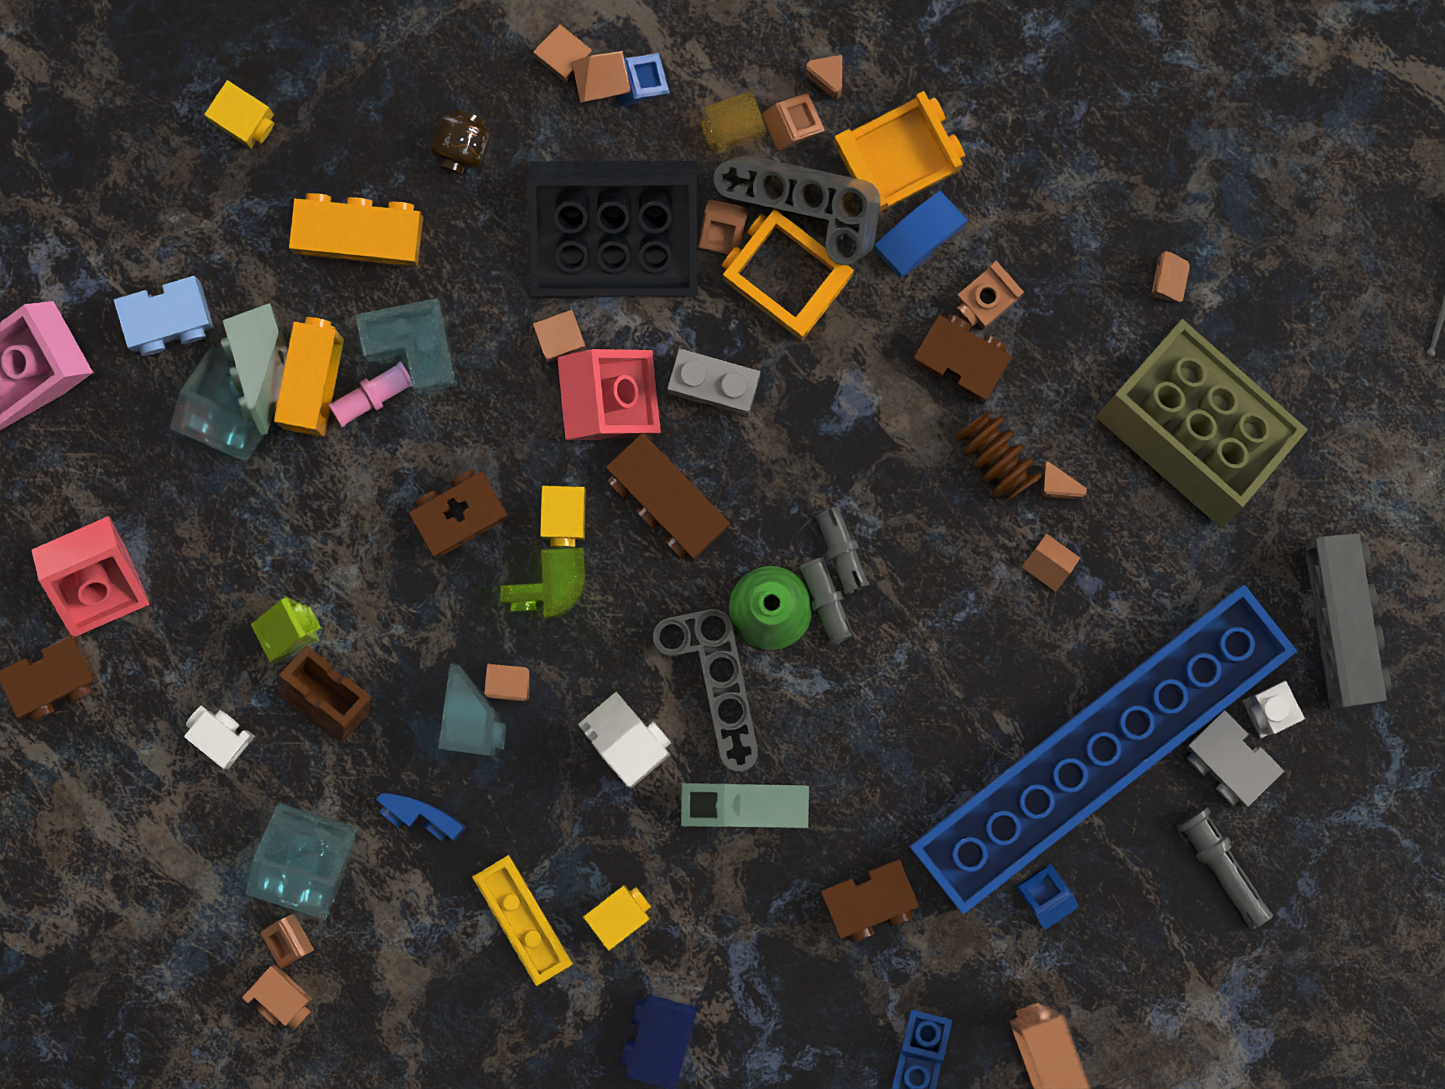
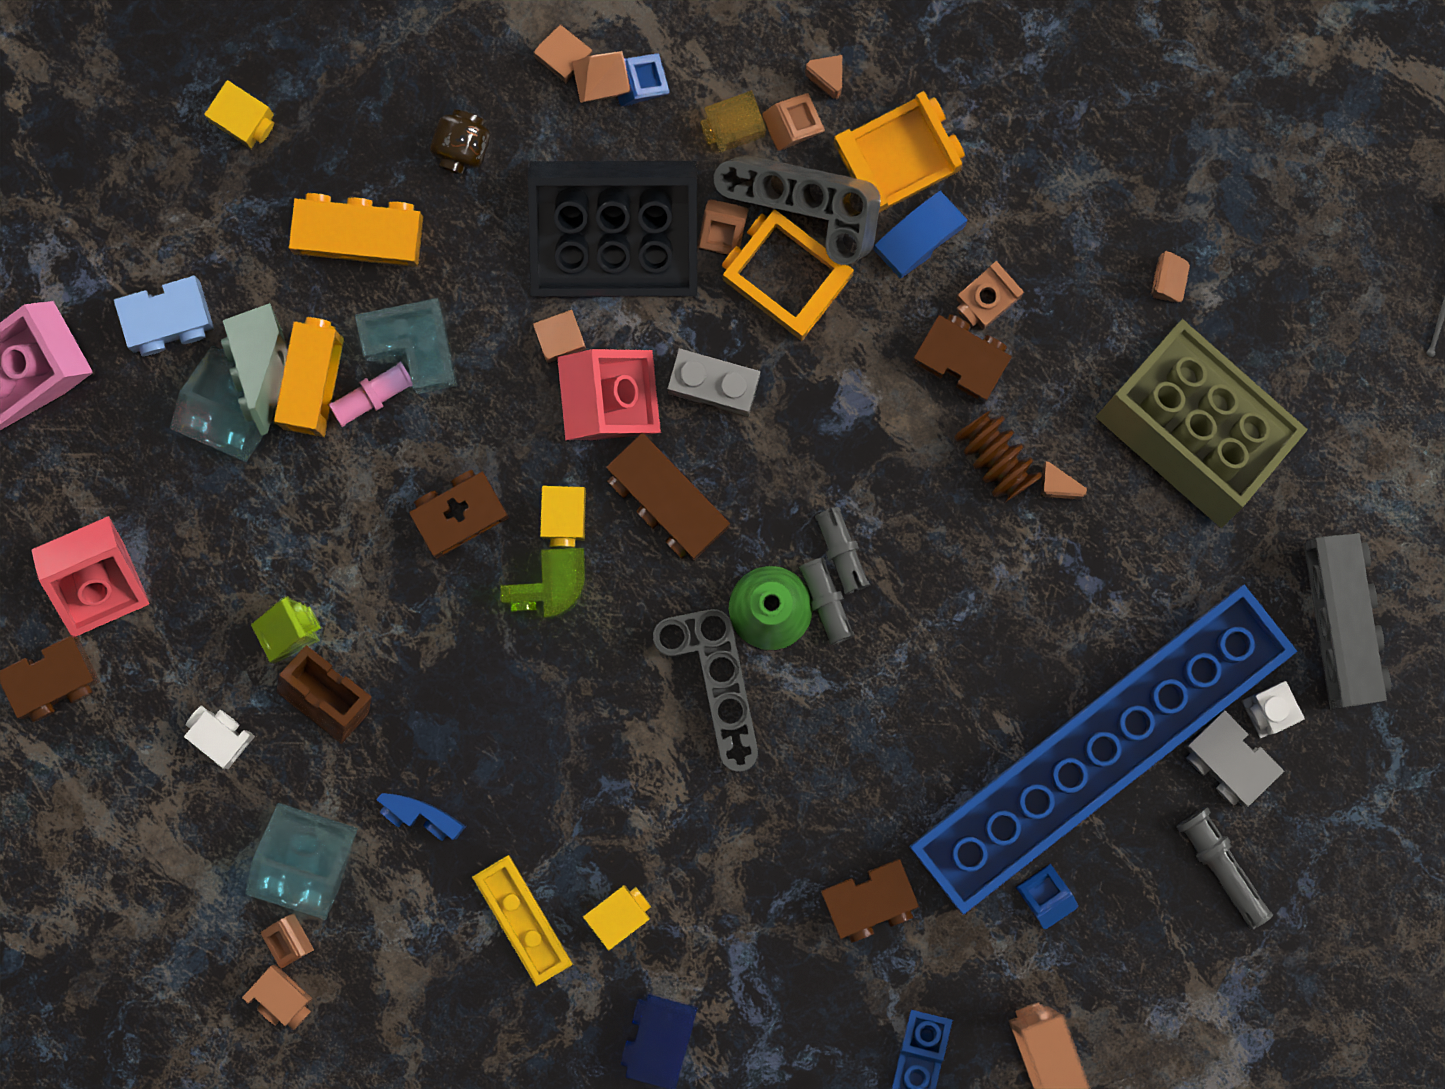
clear light blue slope [438,664,506,757] -> none
nougat slope [484,664,529,702] -> none
white wedge [578,692,671,788] -> none
sand green slope [681,783,809,828] -> none
nougat slope [1021,533,1080,592] -> none

